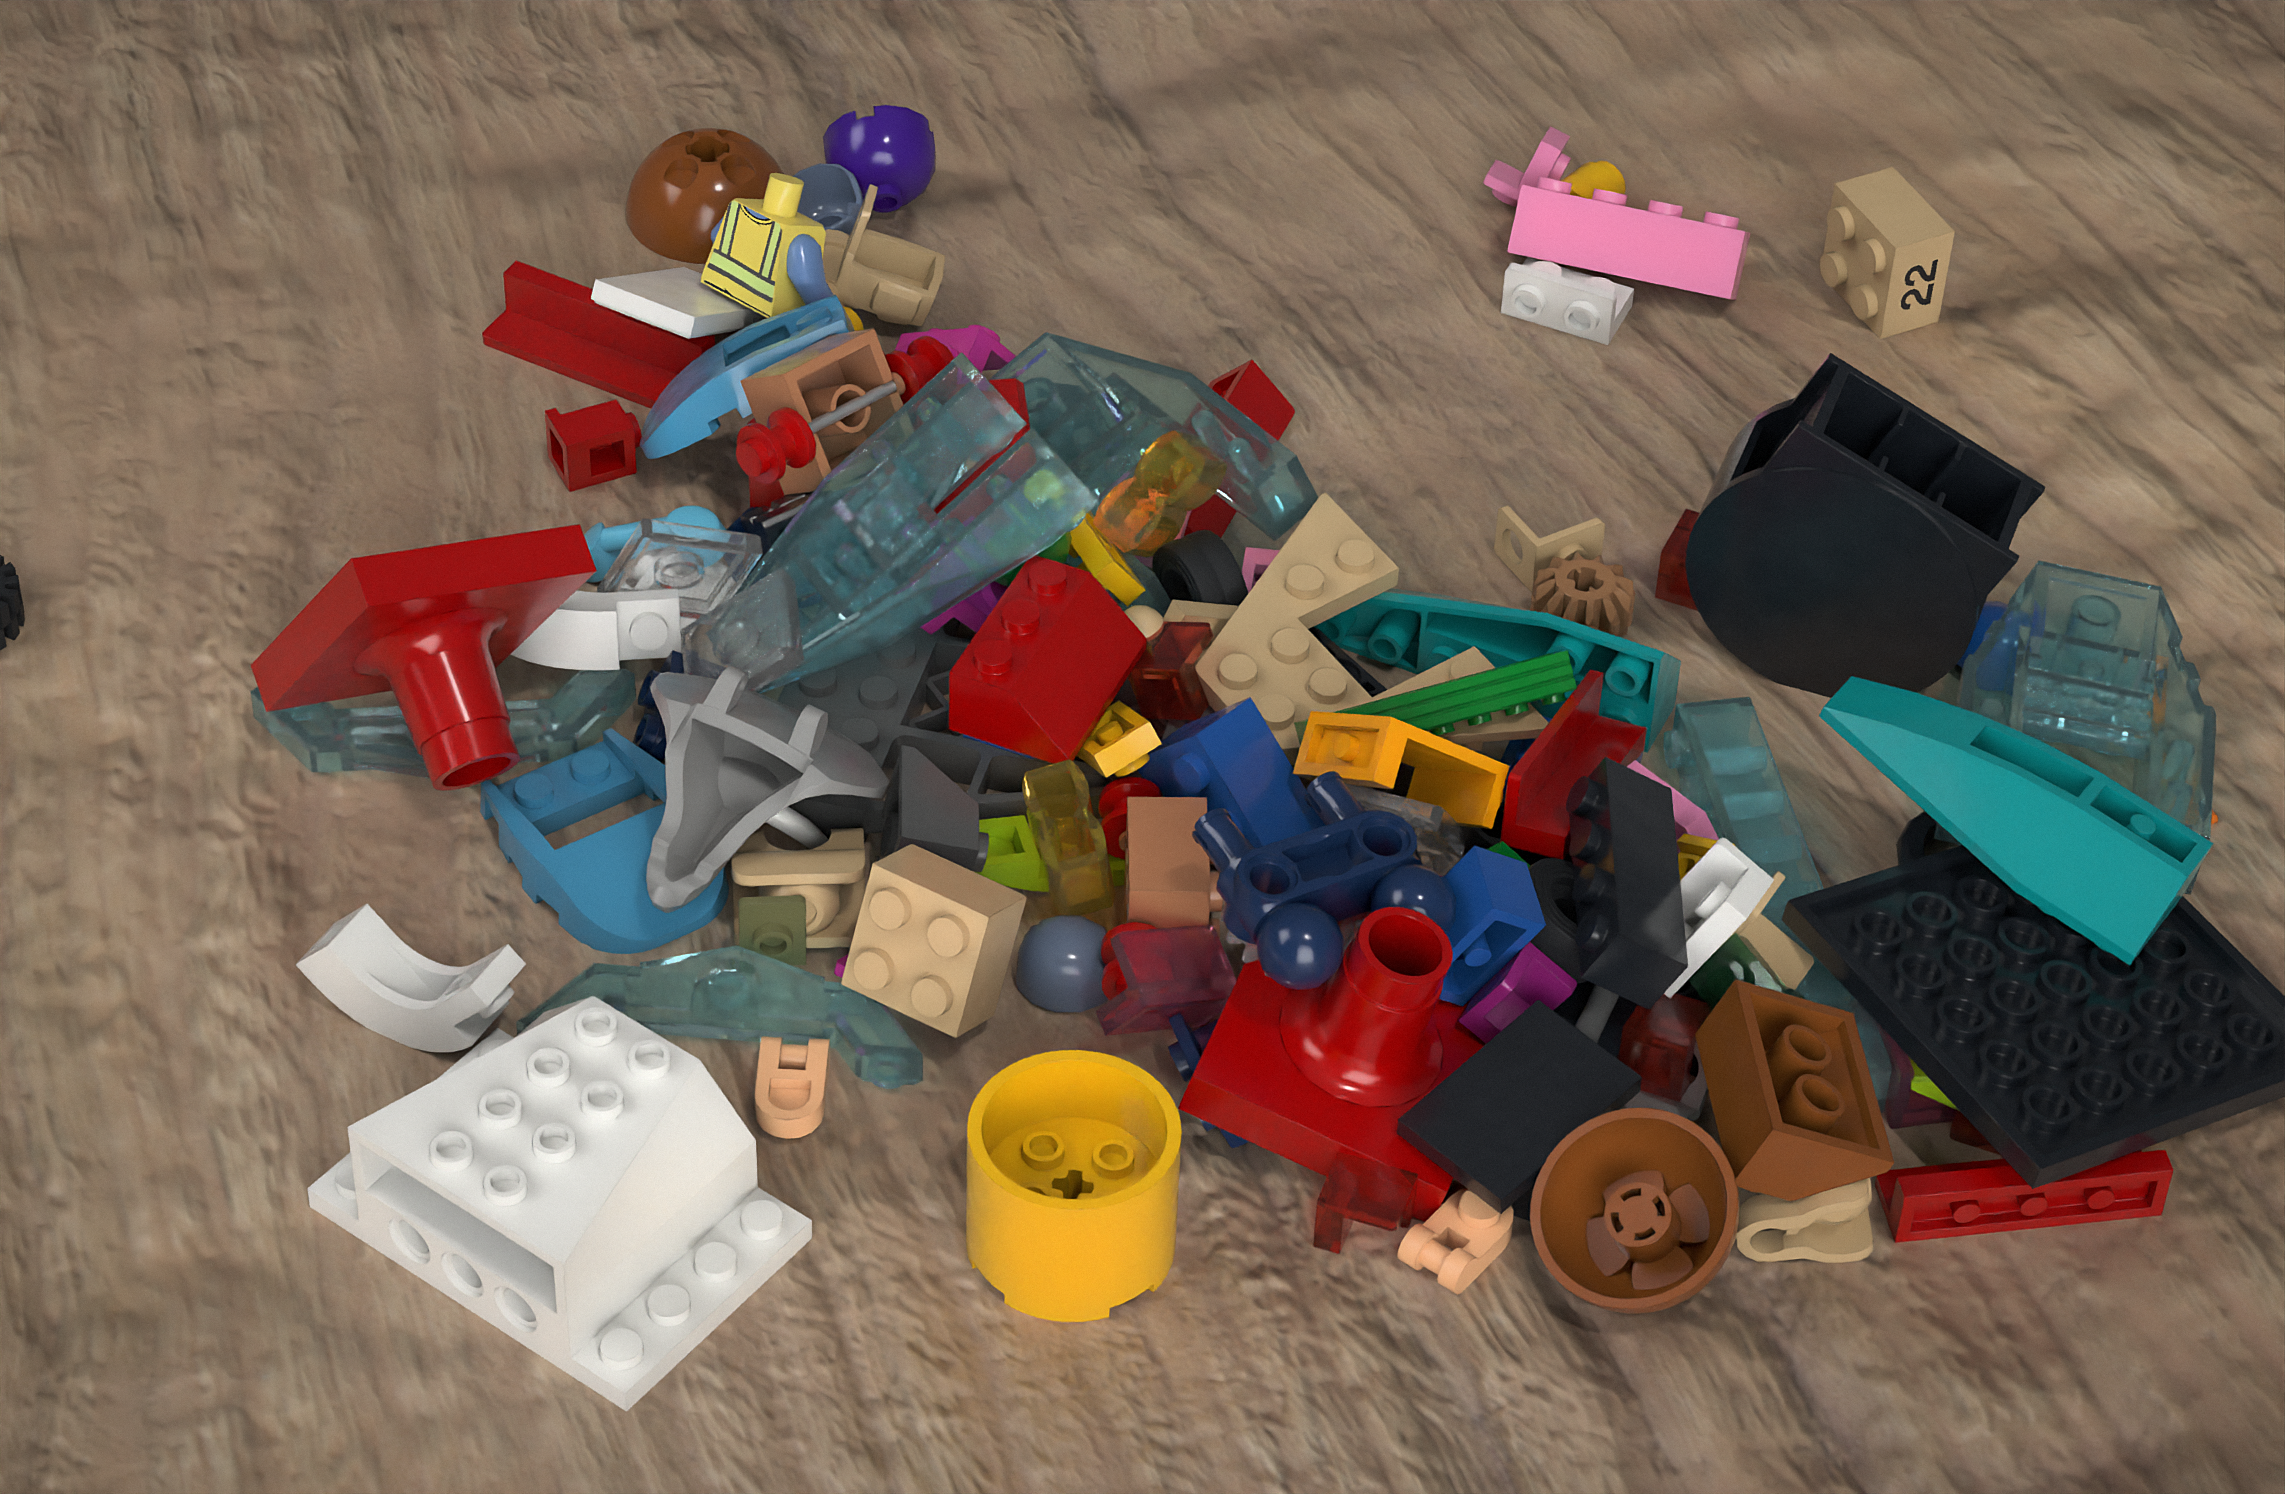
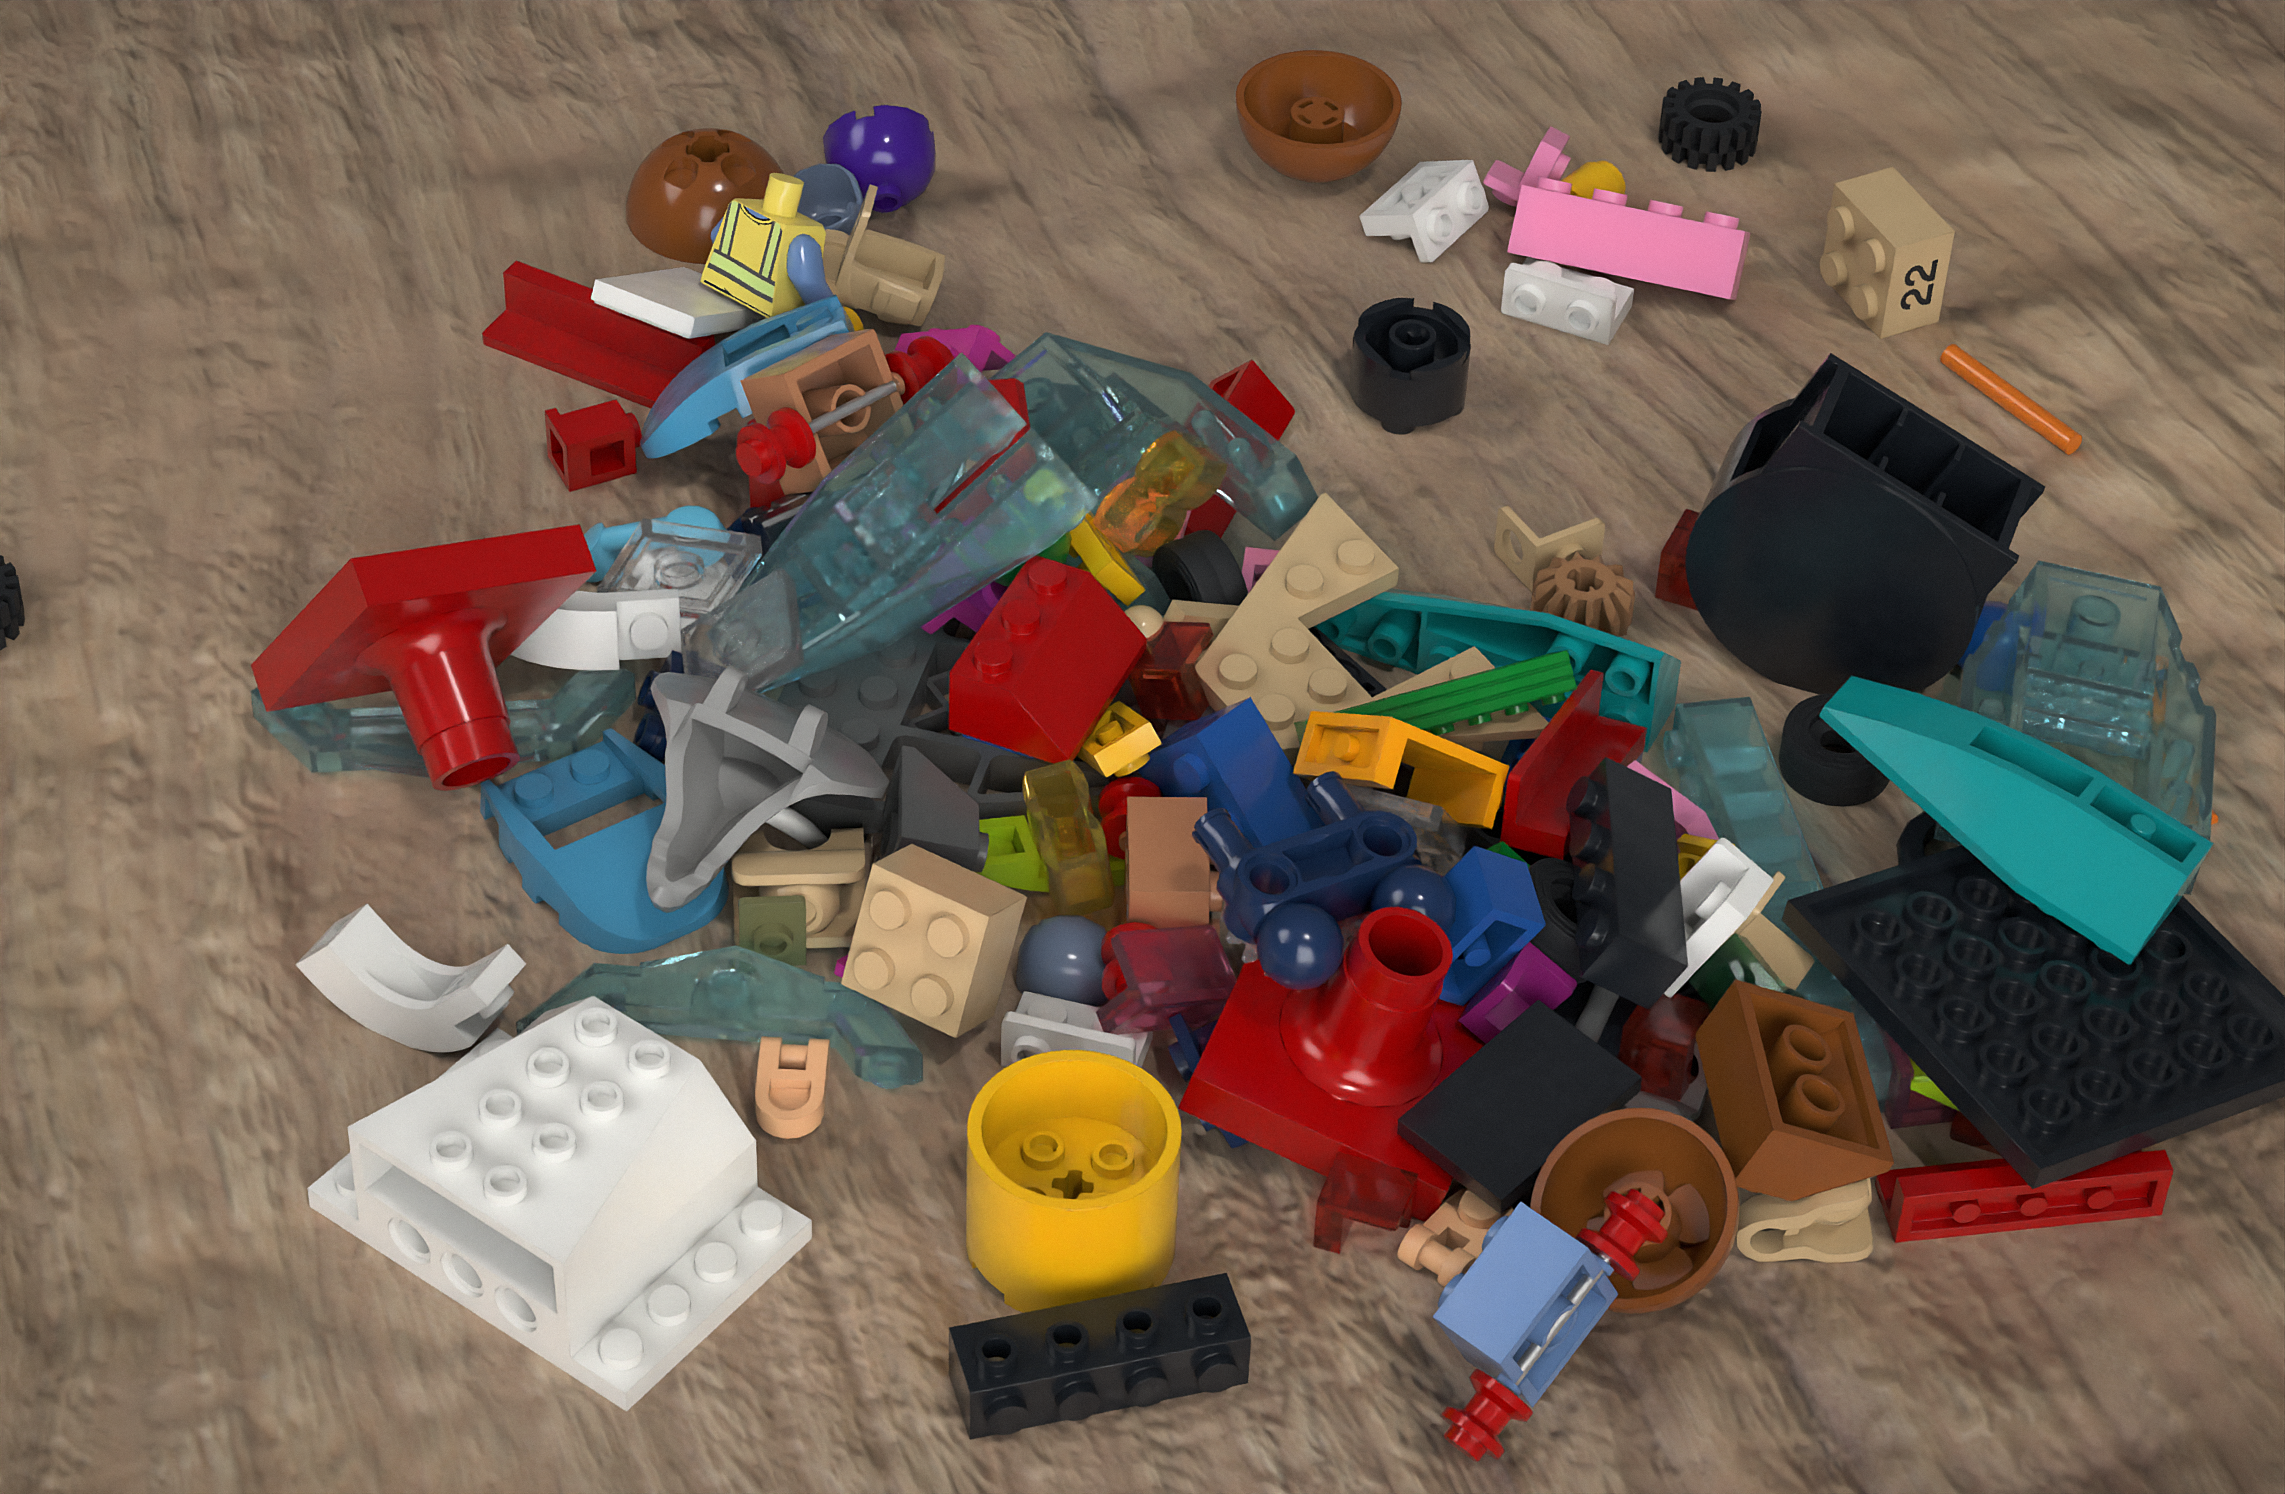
none -> black brick [949,1273,1251,1440]
none -> white bracket [1001,991,1153,1068]
none -> dark orange piece [1236,50,1402,183]
none -> black brick [1349,298,1471,435]
none -> white bracket [1359,160,1489,263]
none -> medium blue brick [1433,1188,1668,1463]
none -> black tyre [1658,77,1762,172]
none -> black tyre [1779,693,1890,807]
none -> orange bar [1940,344,2082,455]

